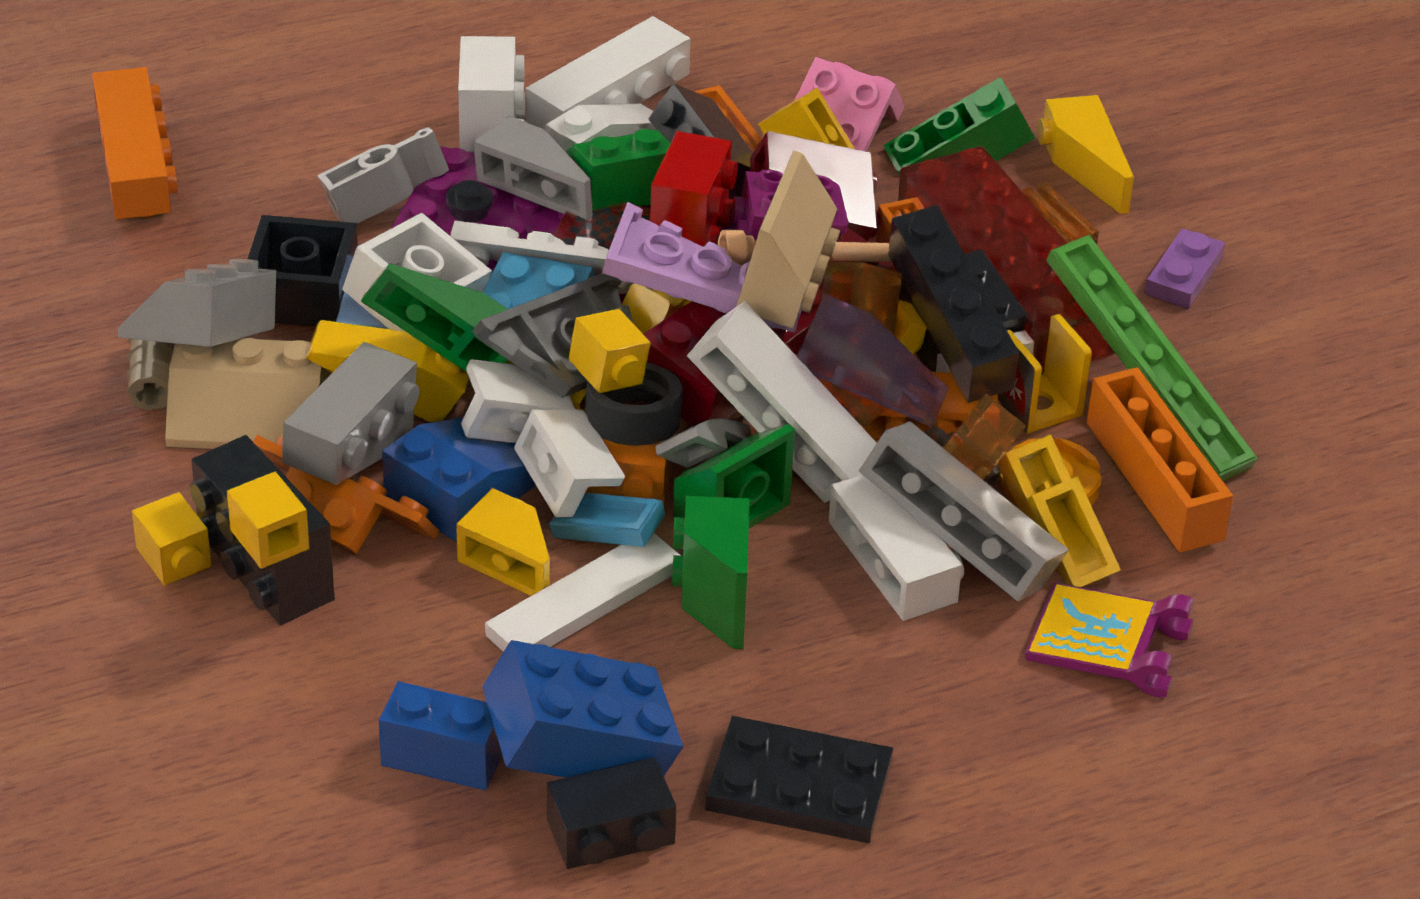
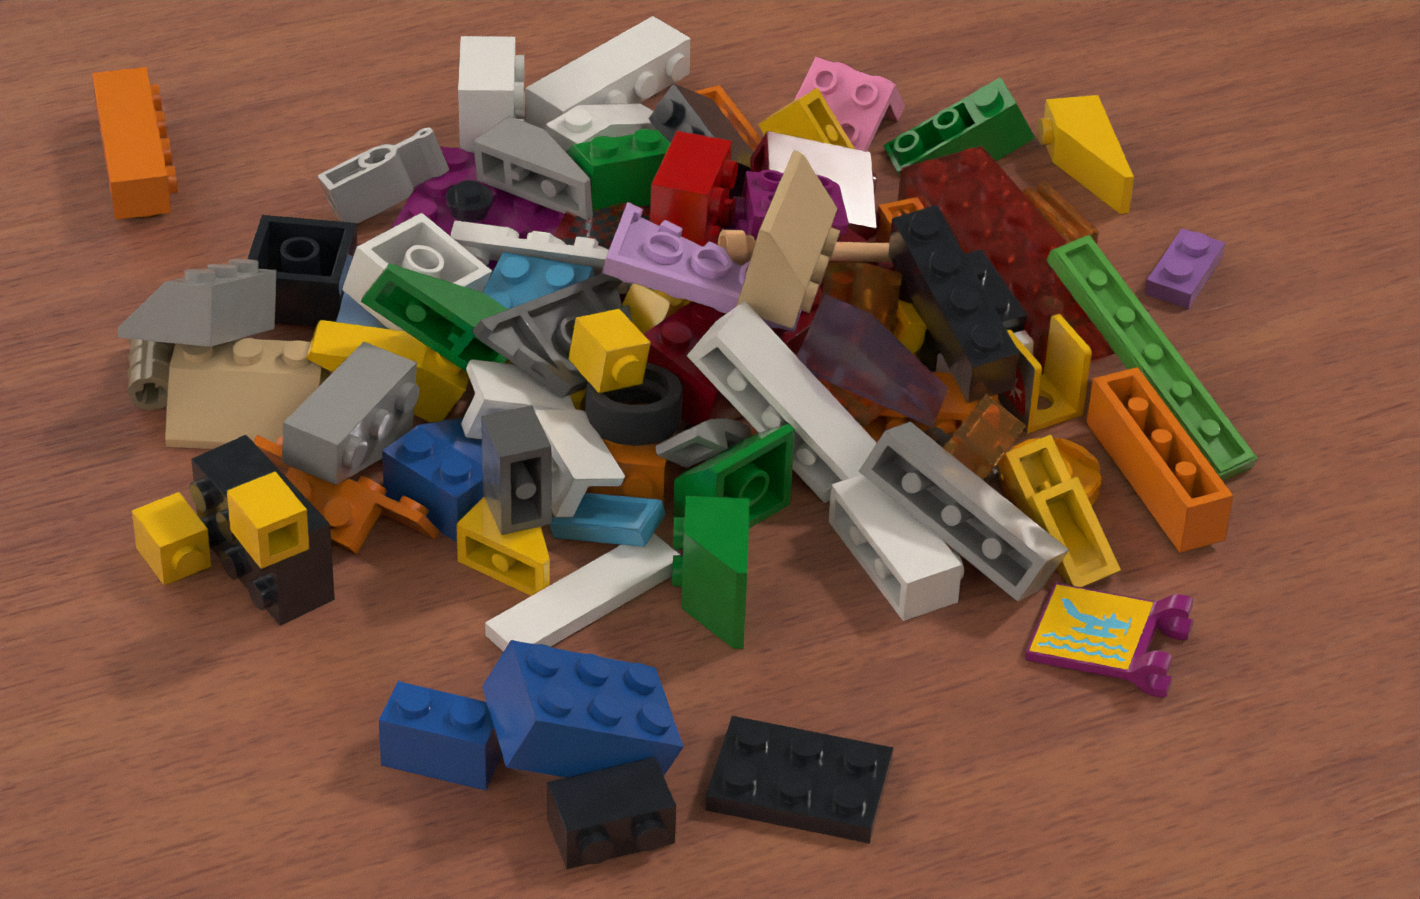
none -> dark grey brick [481,405,552,535]

